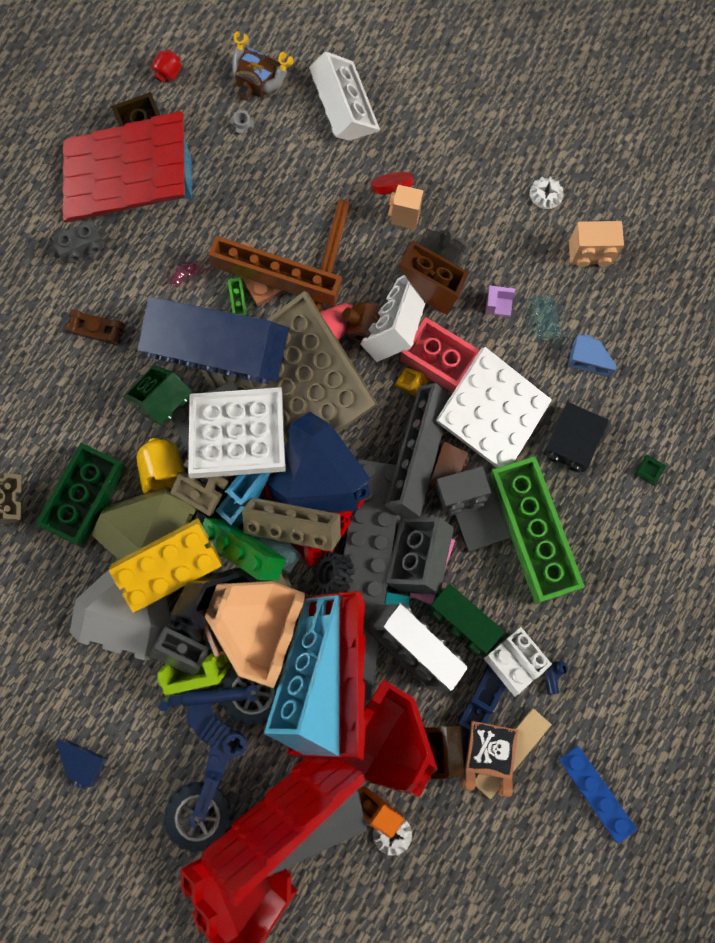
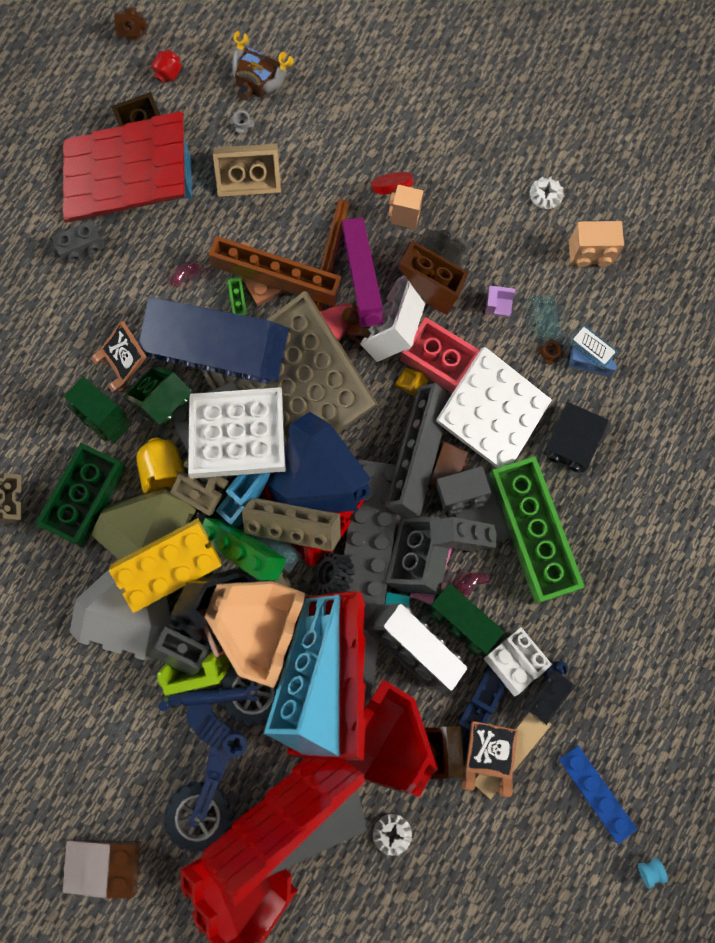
dark blue slope [56,739,108,789] -> none
reddish brown plate [64,309,125,345] -> none
white slope [309,51,380,141] -> none
orange brick [358,786,404,838] -> none
dark green tile [634,454,666,486] -> none
none -> slope [62,840,141,899]
none -> dark green brick [63,376,132,444]
none -> flag [91,321,146,393]
none -> reddish brown brick [114,7,147,40]
none -> tan slope [213,144,281,197]
none -> magenta brick [342,218,383,327]
none -> dark grey brick [430,517,497,551]
none -> clear pink arm [458,573,489,597]
none -> black brick [524,671,575,725]
none -> reddish brown plate [538,339,564,365]
none -> tile [568,324,619,370]
none -> medium azure wheel [638,857,668,889]

